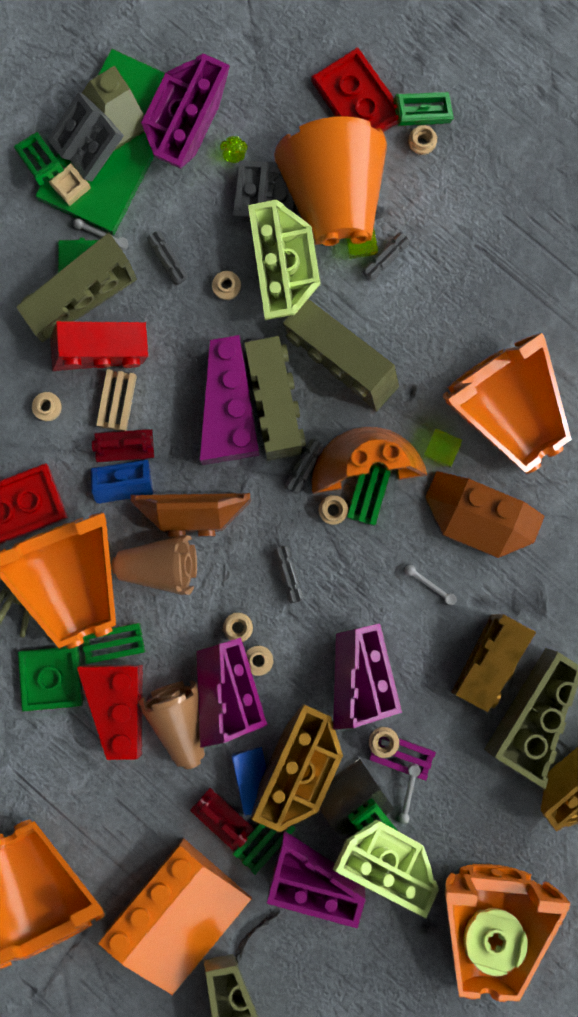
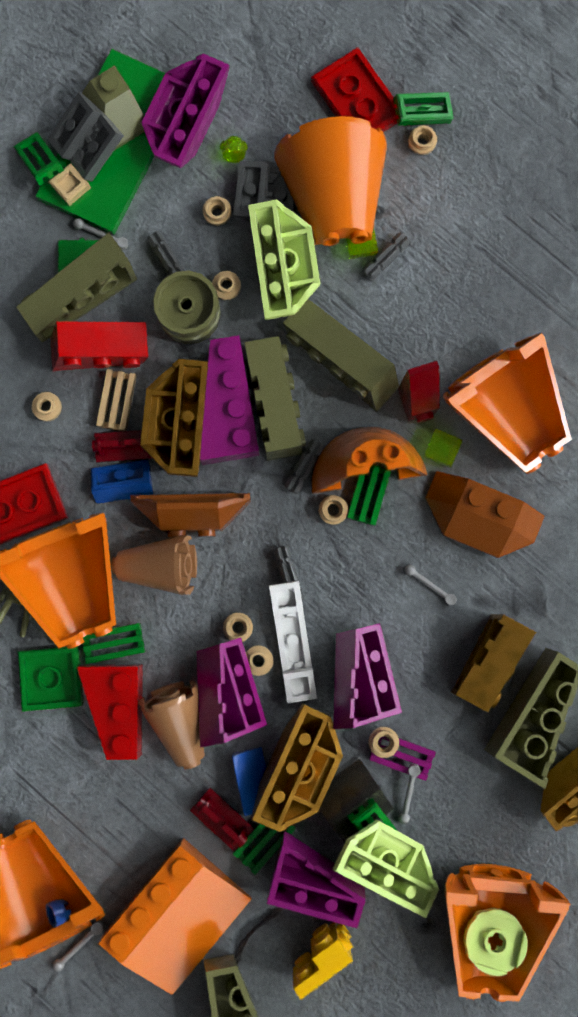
none -> blue hinge [45,899,72,928]
none -> light grey hinge [52,921,104,972]
none -> pearl gold wedge [141,359,208,477]
none -> olive wheel [153,270,221,345]
none -> tan plate [203,196,231,226]
none -> white slope [269,581,317,703]
none -> yellow plate [293,922,353,1000]
none -> dark red slope [398,361,440,423]

